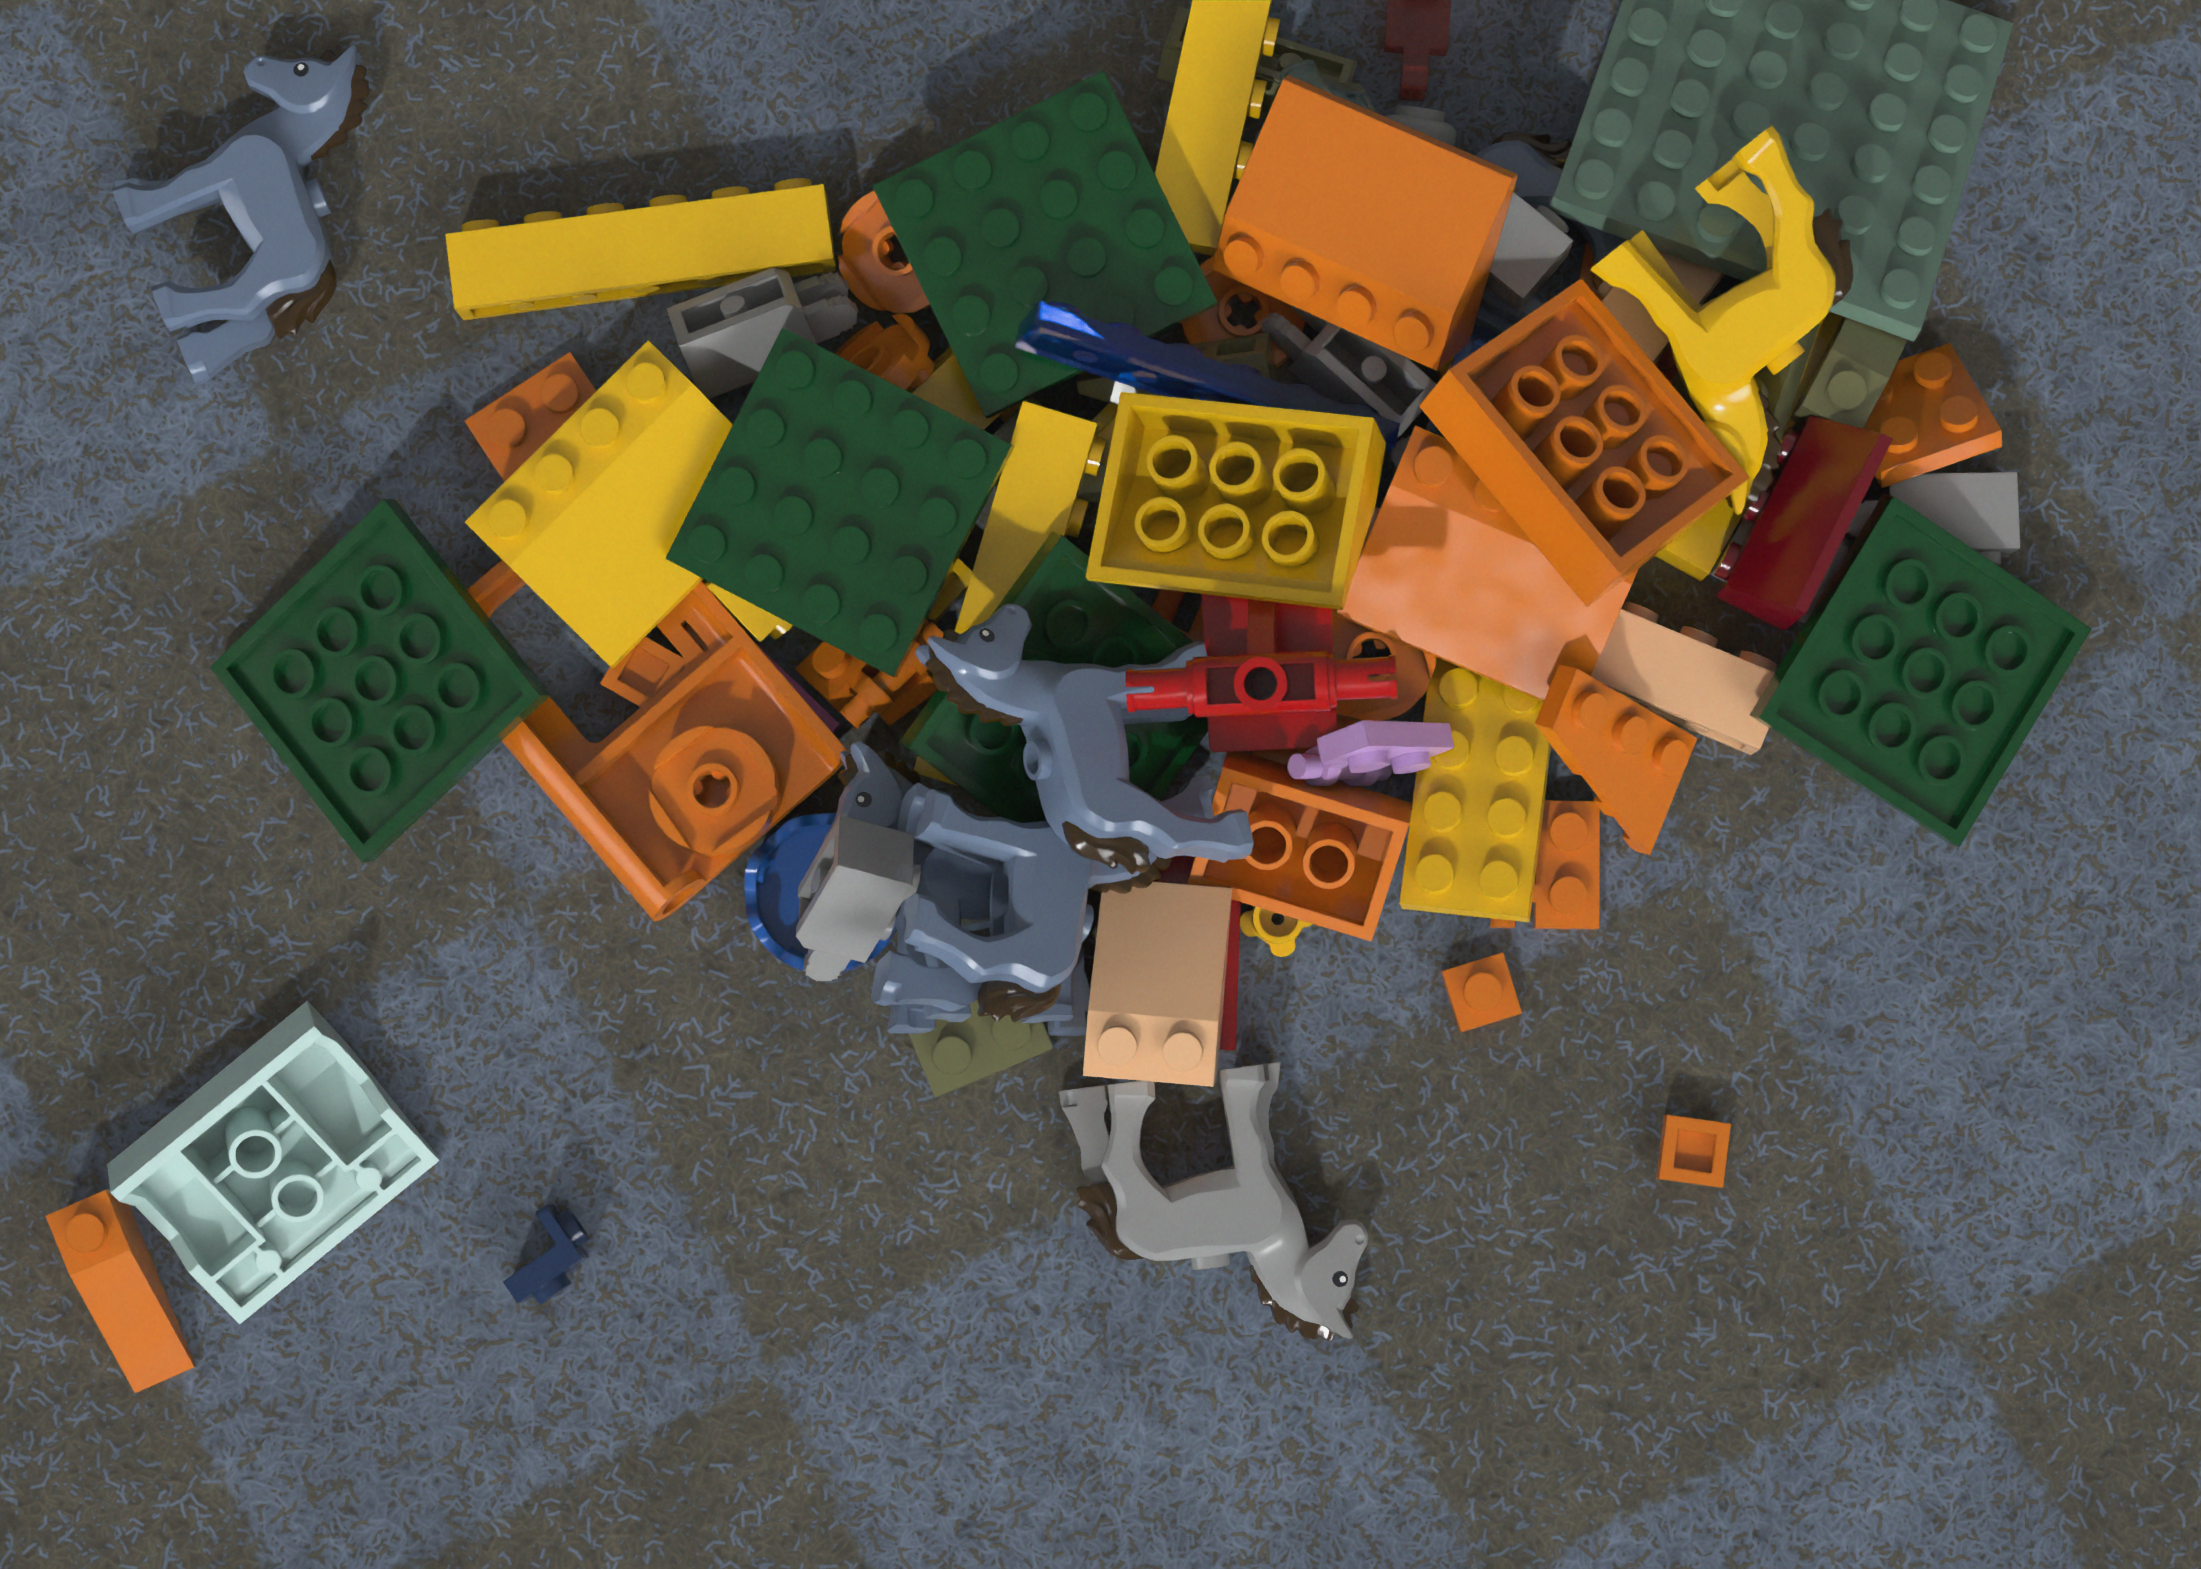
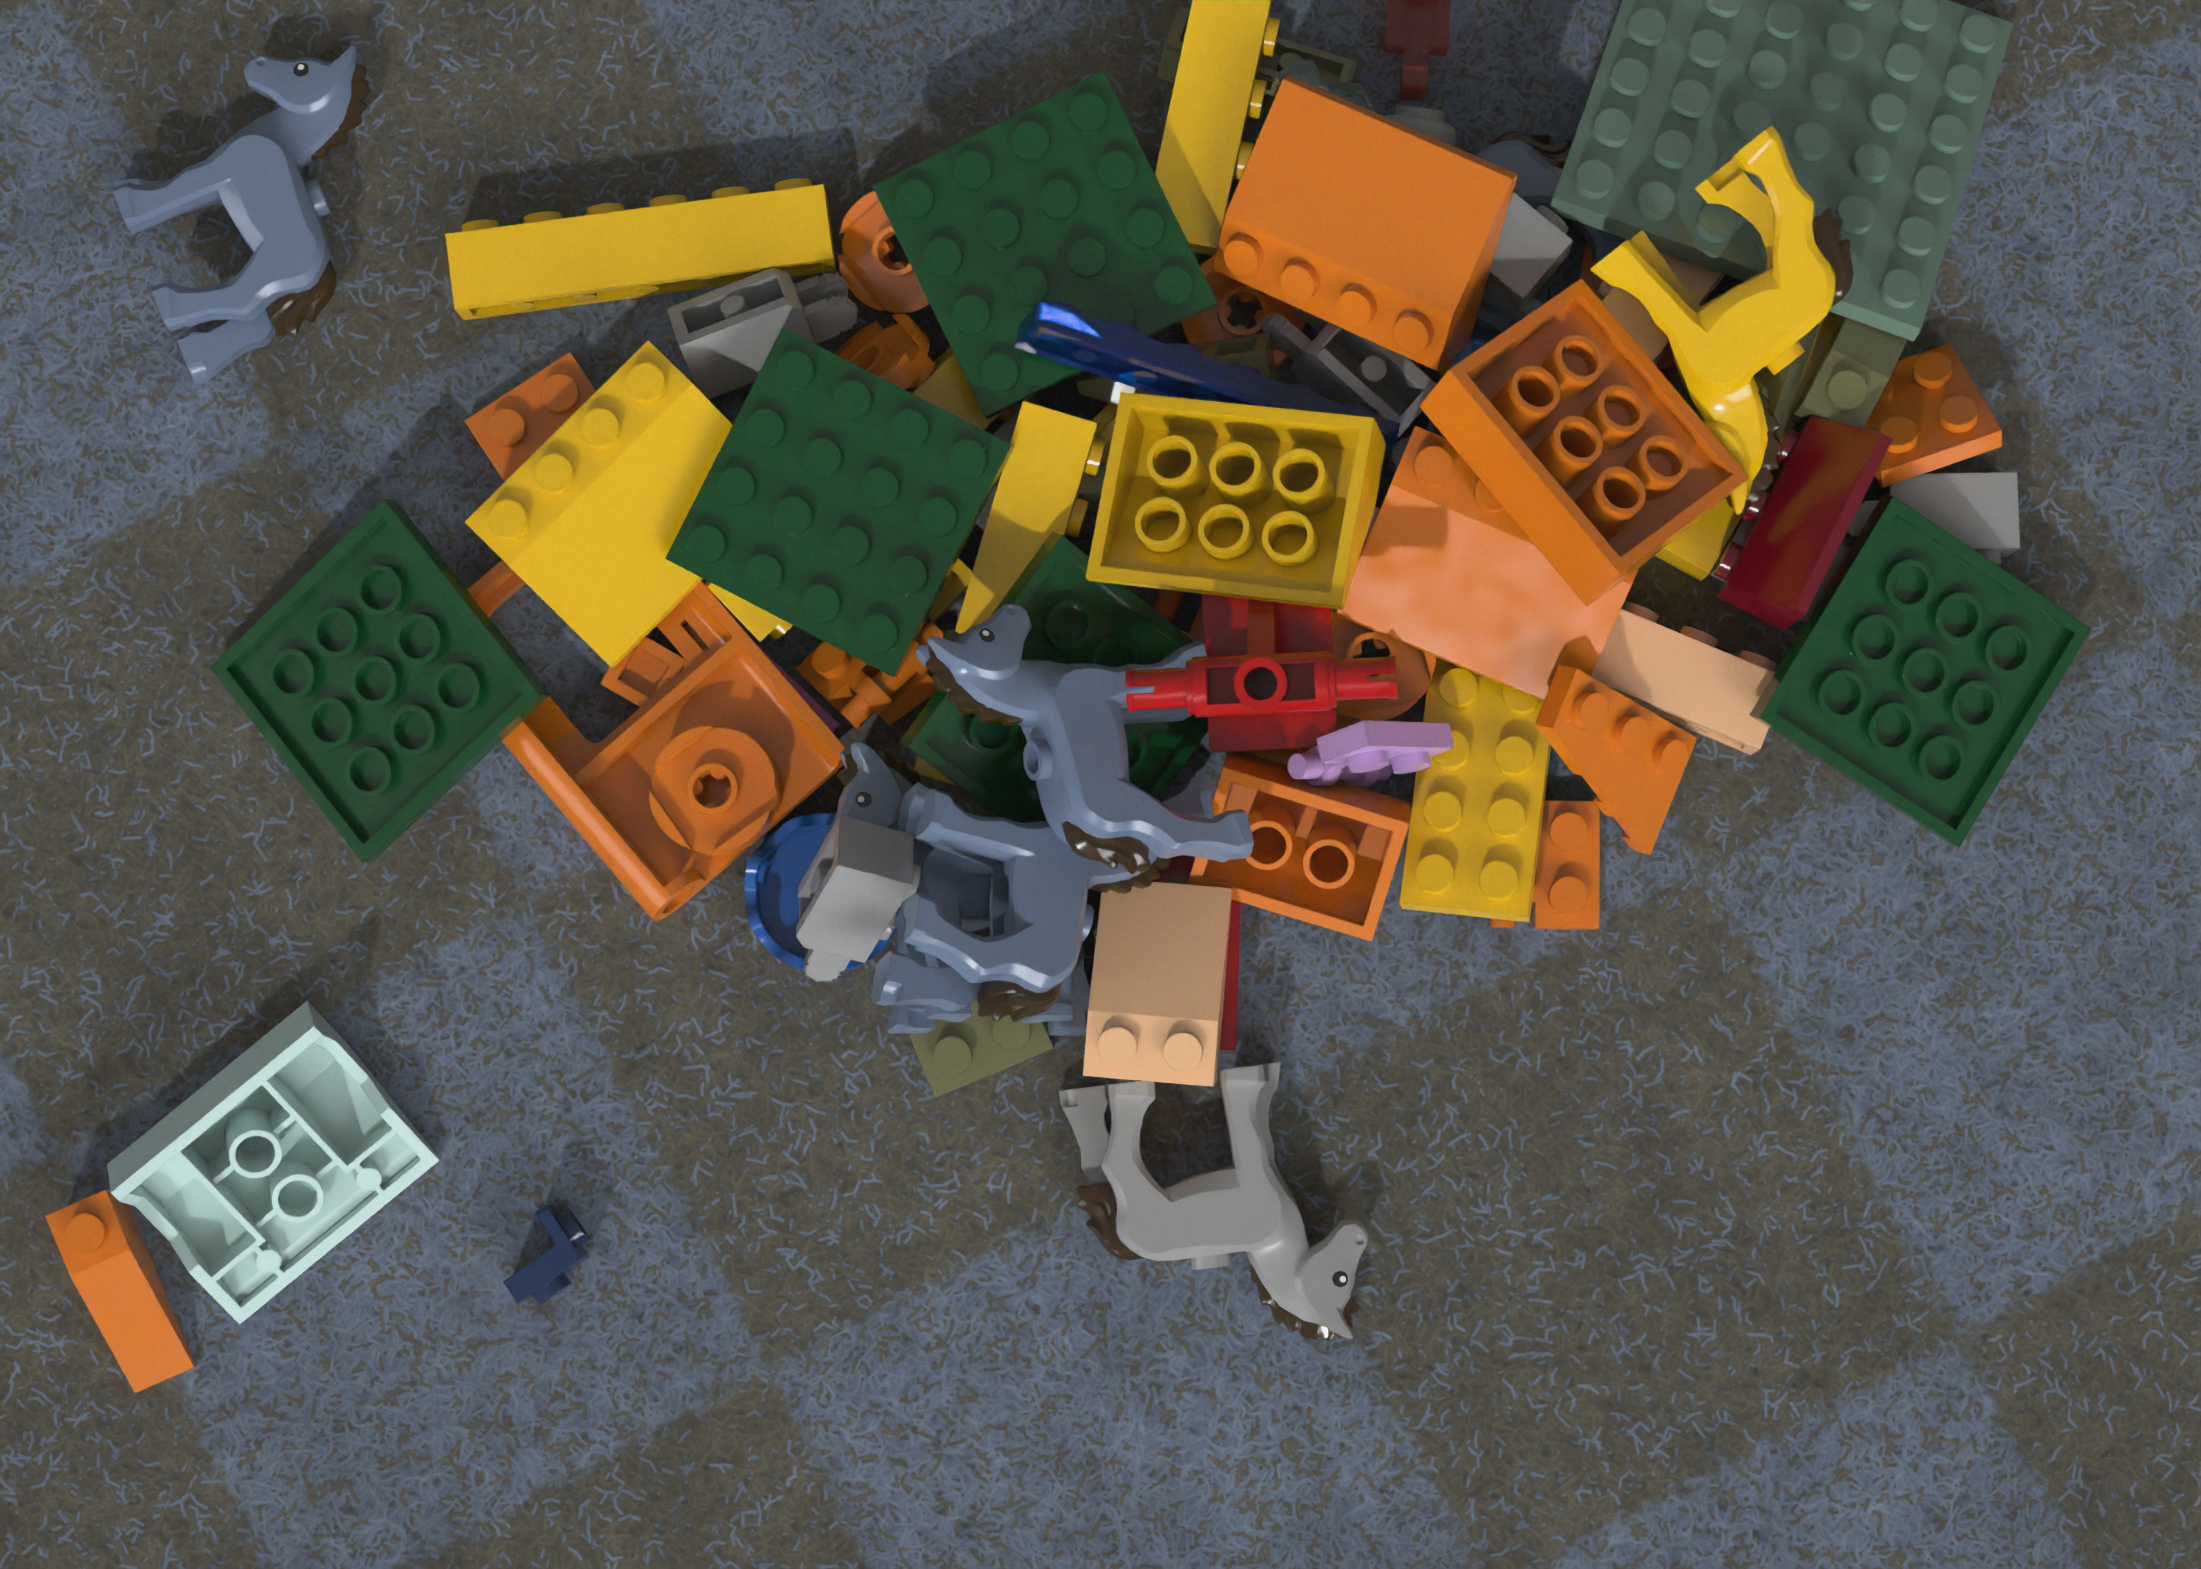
yellow plate [1240,907,1312,957] -> none
orange plate [1440,952,1522,1033] -> none
orange plate [1656,1115,1731,1188] -> none

